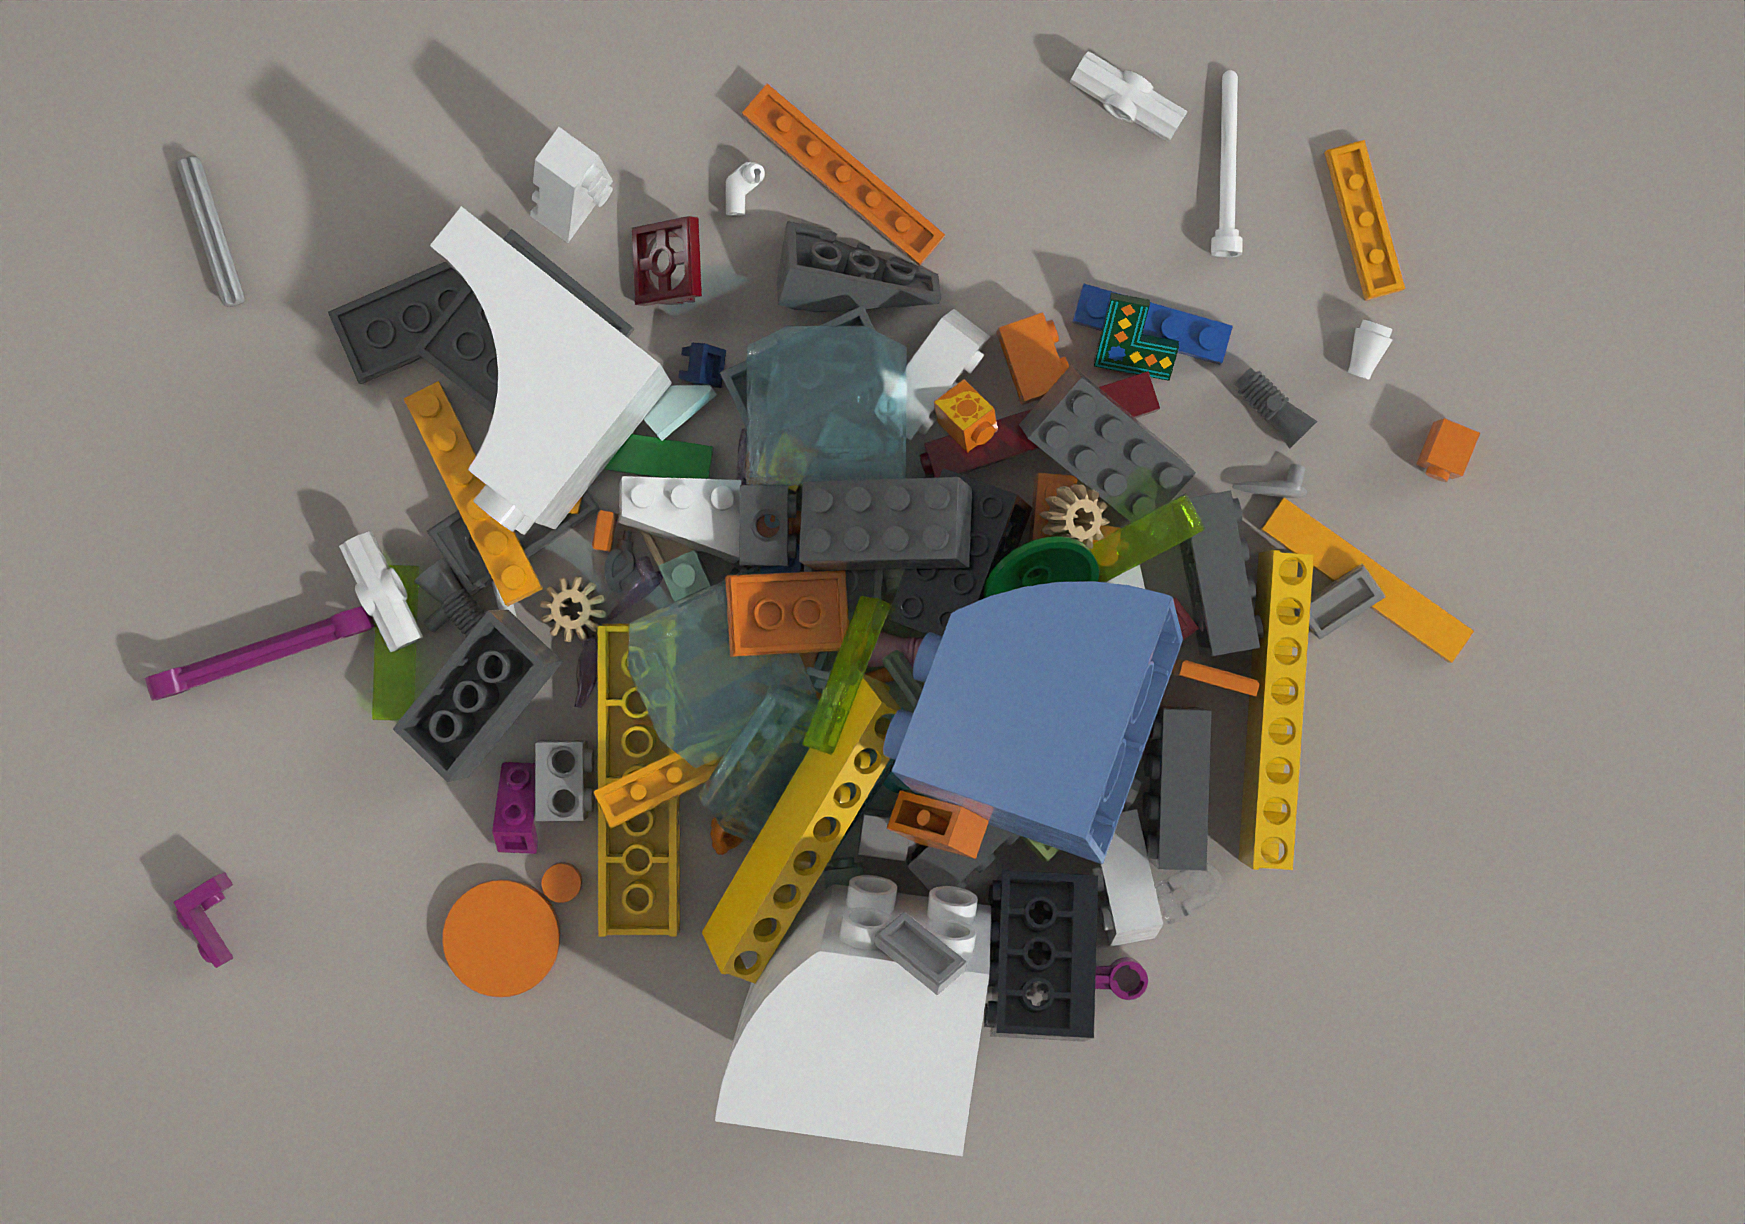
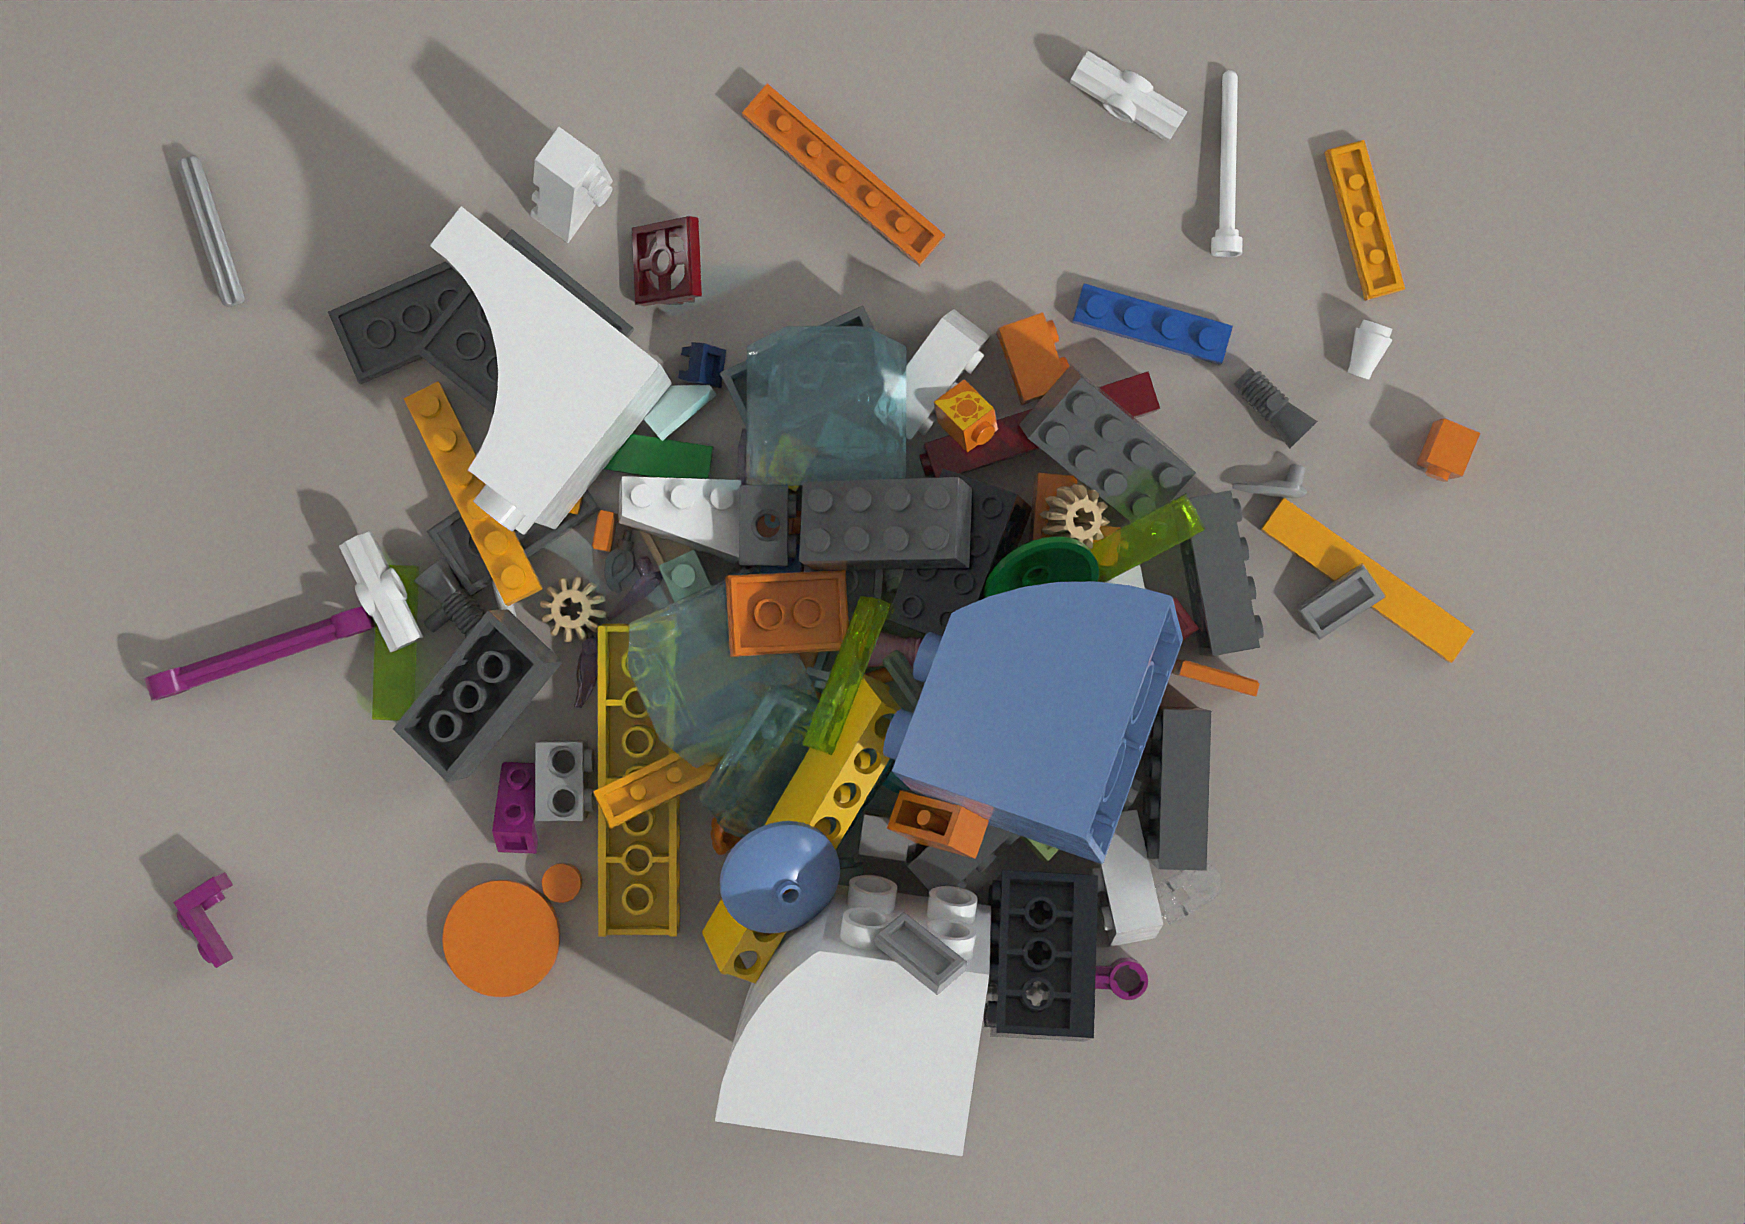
white arm [726,162,765,216] -> none
dark grey wedge [777,221,941,312] -> none
dark green tile [1094,292,1179,381] -> none
yellow tile [1238,550,1314,870] -> none
none -> medium blue dish [720,821,840,933]

